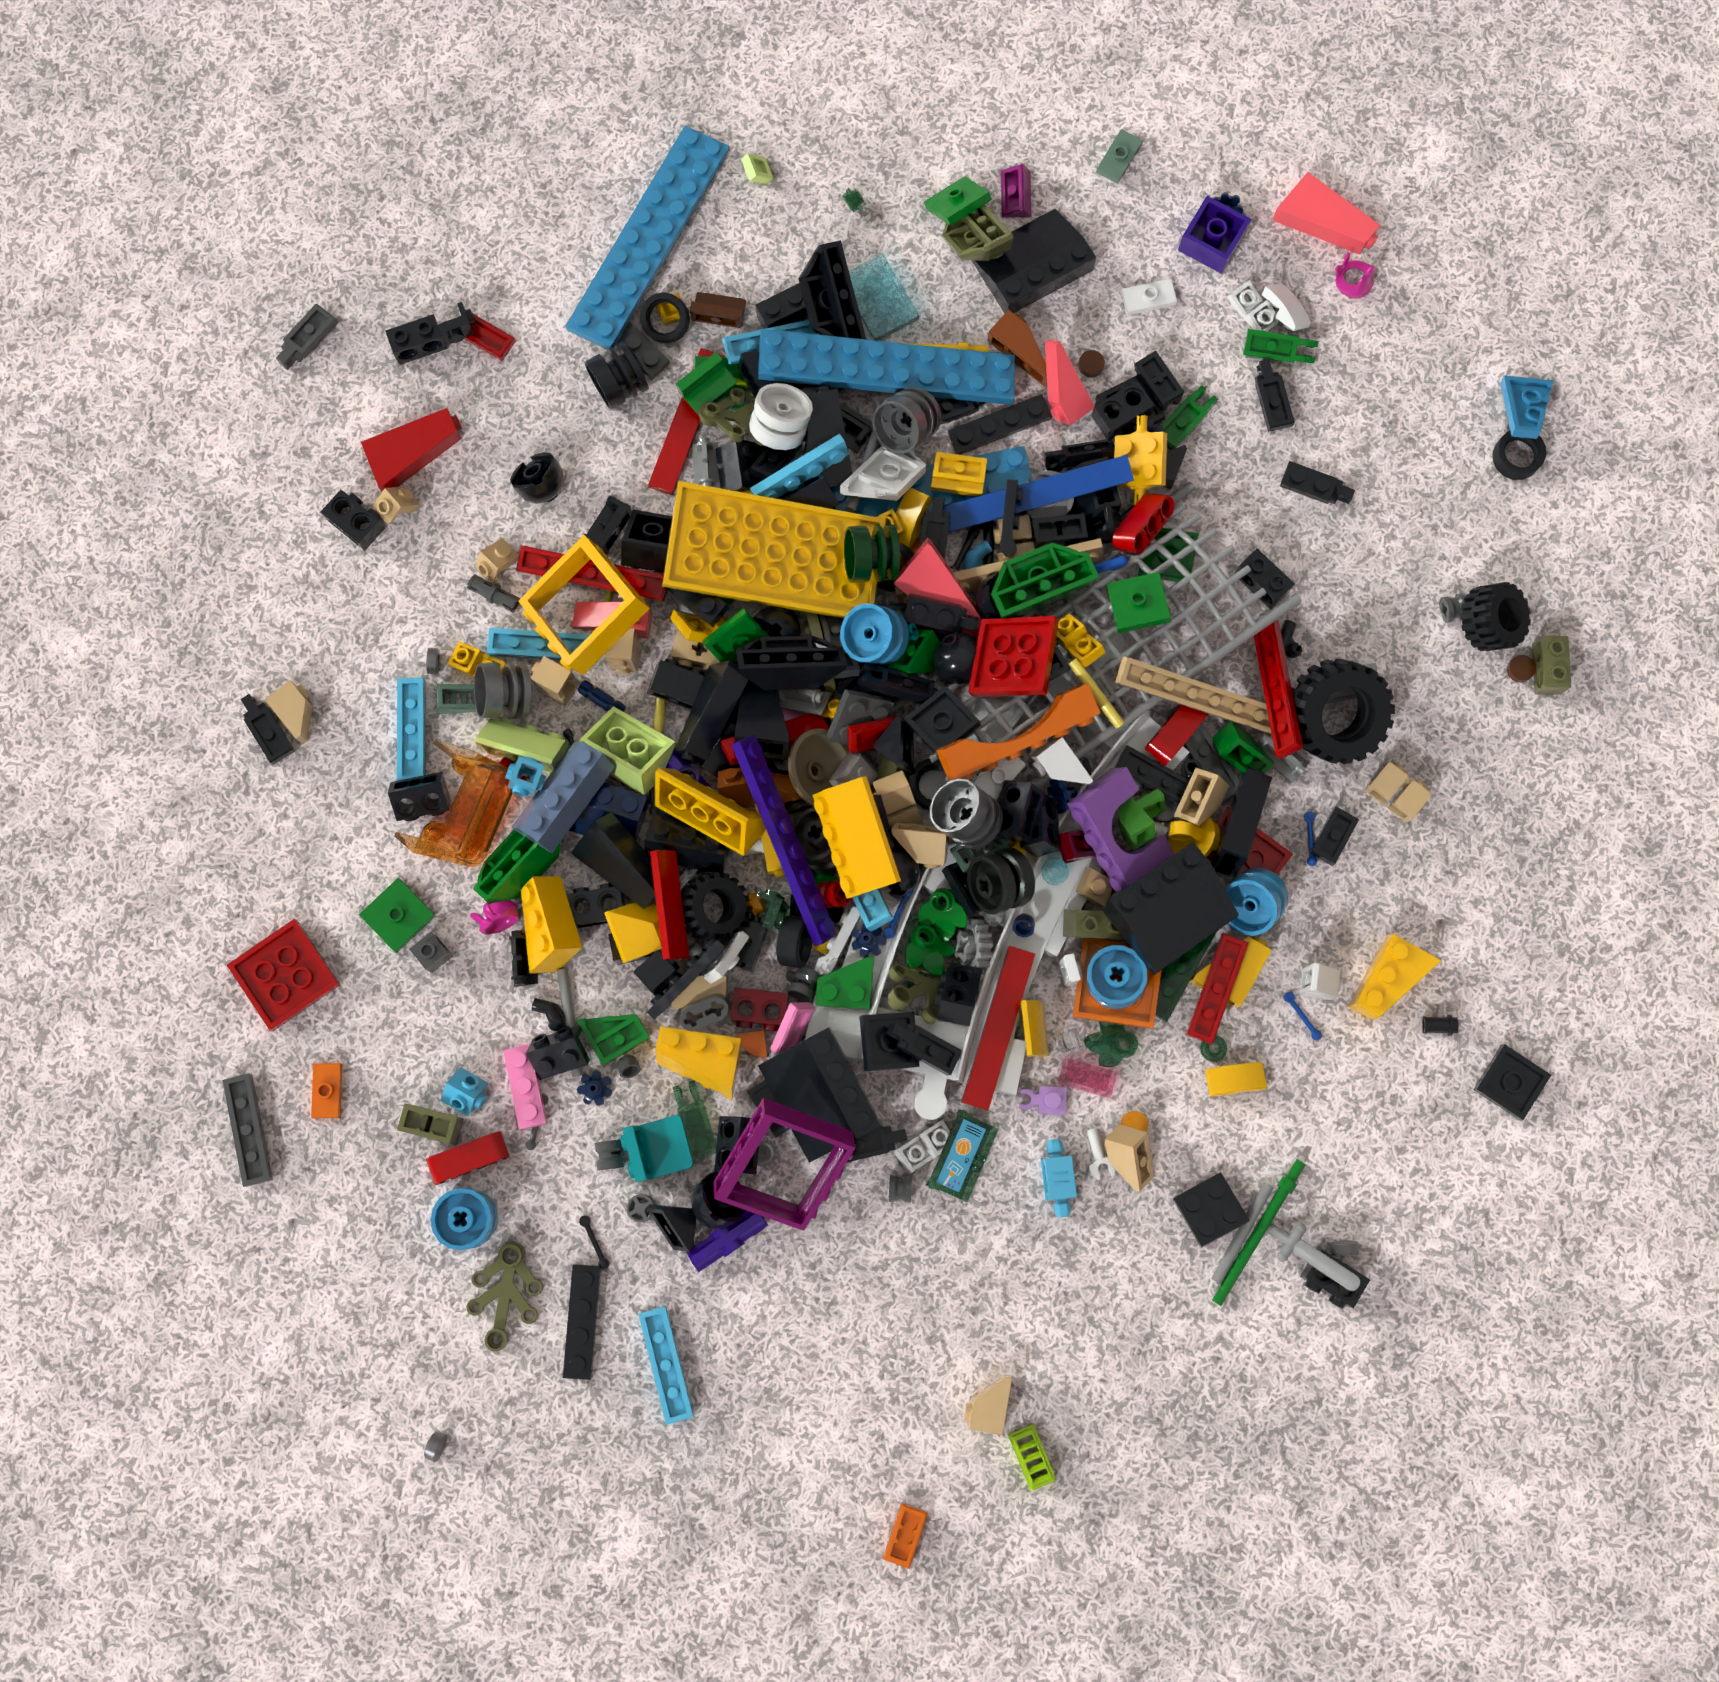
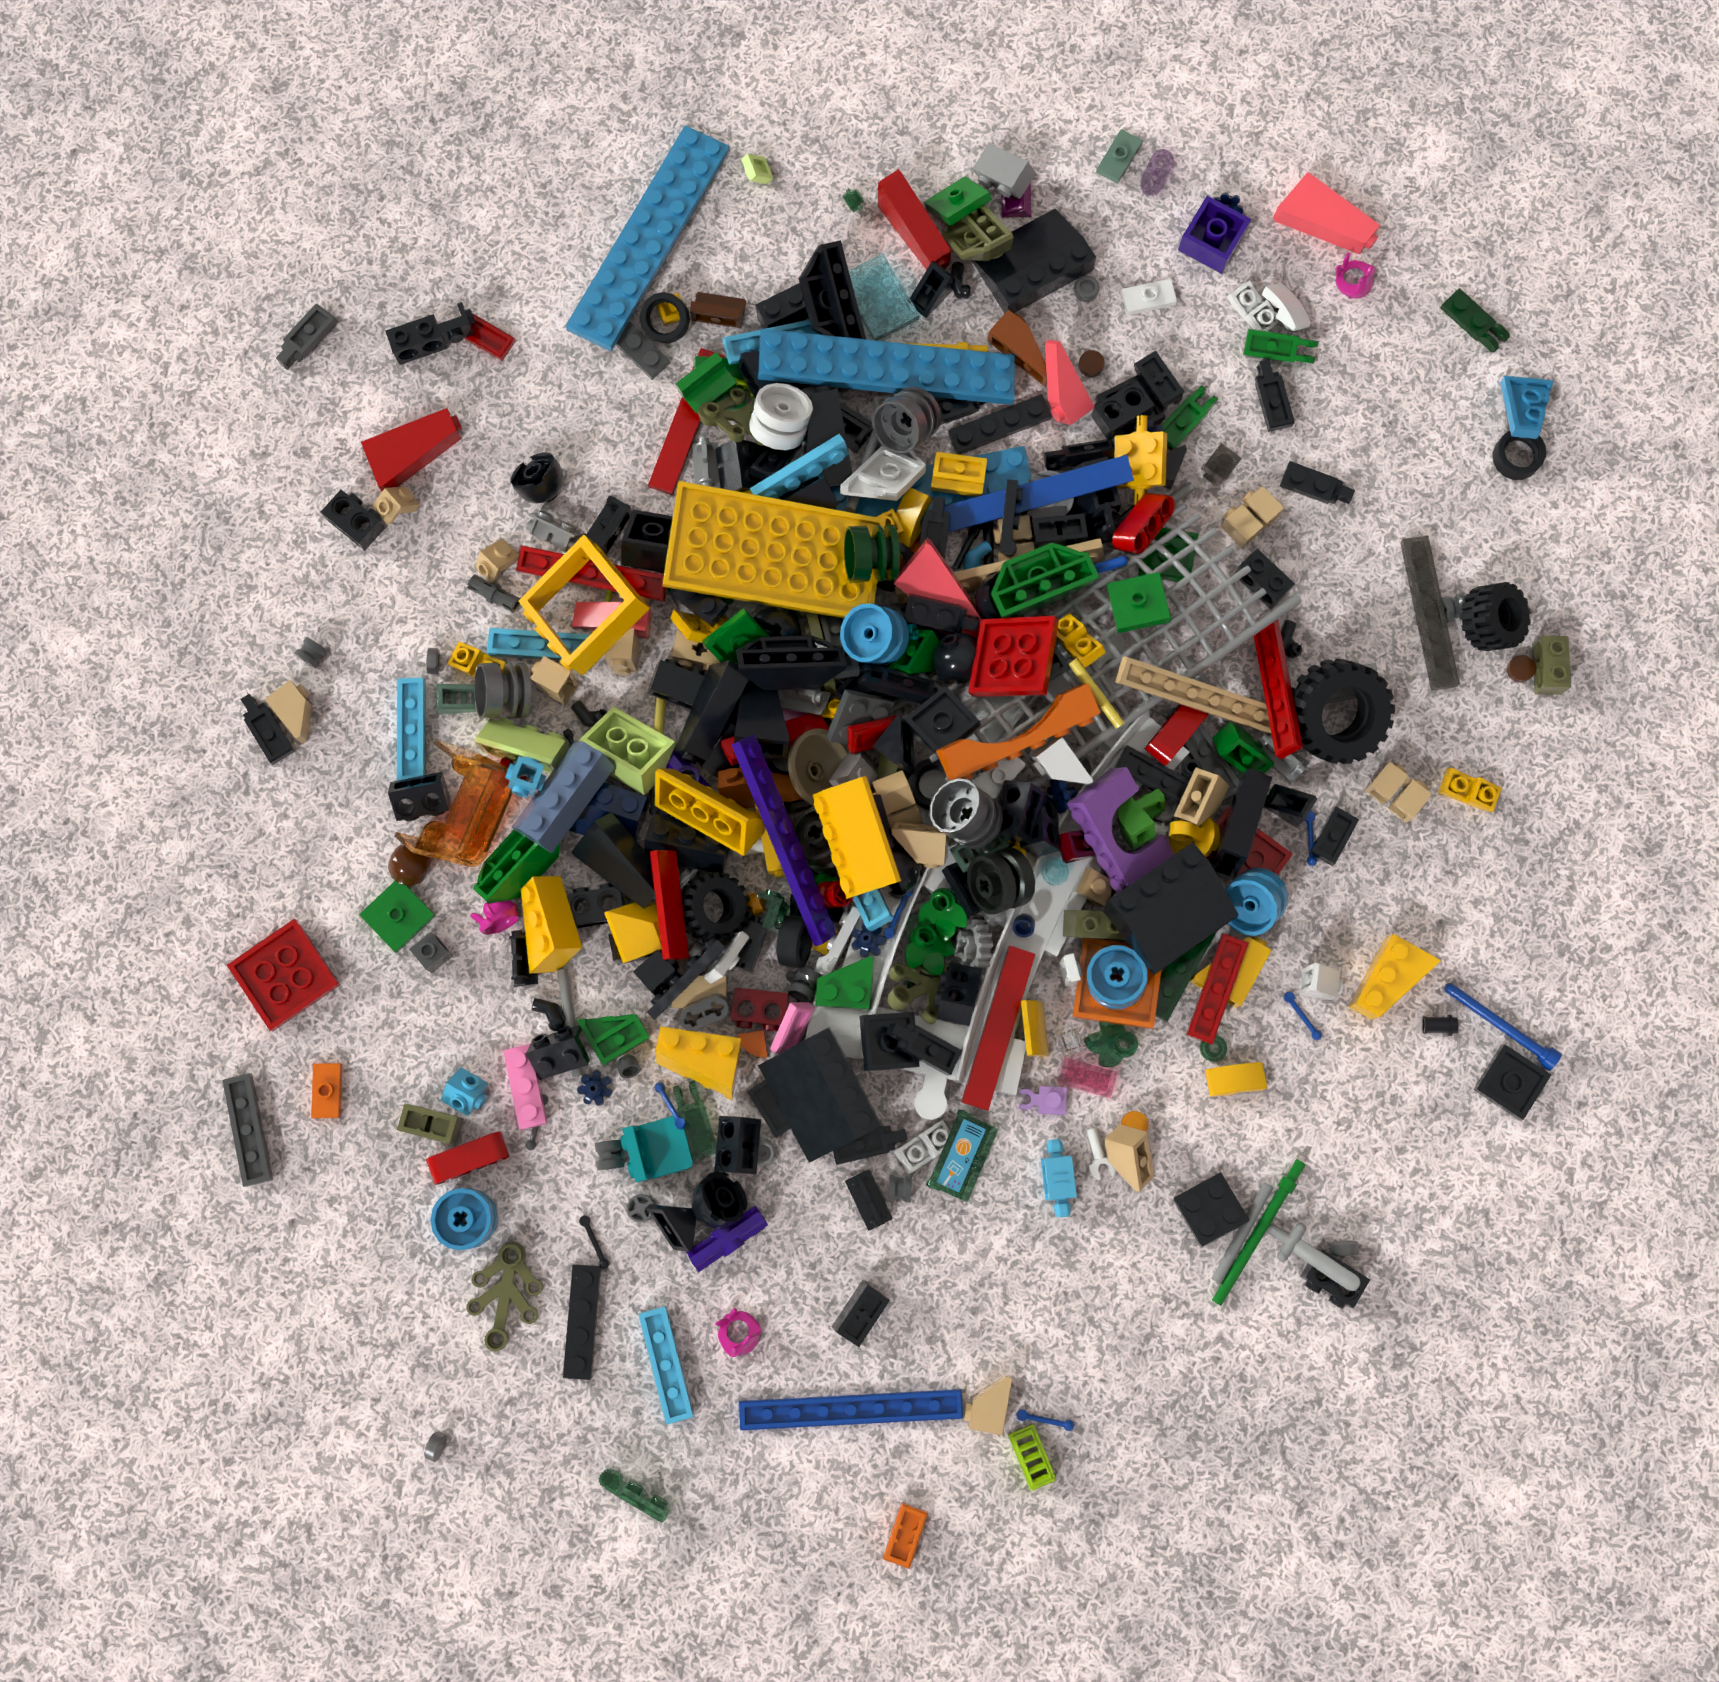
dark blue axle [578,680,626,712] -> none
black wheel [584,341,649,410] -> none
magenta window [713,1098,856,1231] -> none
none -> dark grey wheel [294,636,328,669]
none -> reddish brown hair [388,843,431,886]
none -> light grey hinge [526,510,583,552]
none -> black arm [571,700,607,727]
none -> clear green hinge [598,1468,672,1523]
none -> blue hinge [654,1082,687,1130]
none -> dark pink piece [715,1308,762,1357]
none -> blue tile [739,1389,963,1431]
none -> black hinge [831,1280,890,1347]
none -> black hinge [845,1169,893,1231]
none -> red slope [878,169,951,270]
none -> black slope [907,261,953,318]
none -> black arm [951,261,971,299]
none -> light grey brick [973,143,1036,199]
none -> blue hinge [1017,1409,1074,1431]
none -> flat silver tile [1074,275,1099,302]
none -> clear purple beam [1140,149,1174,196]
none -> clear smoke bracket [1200,443,1243,485]
none -> tan piece [1221,486,1284,549]
none -> black slope [1264,784,1318,827]
none -> clear smoke plate [1400,535,1460,691]
none -> yellow slope [1438,767,1502,812]
none -> dark green hinge [1440,288,1510,353]
none -> blue piece [1444,983,1562,1071]

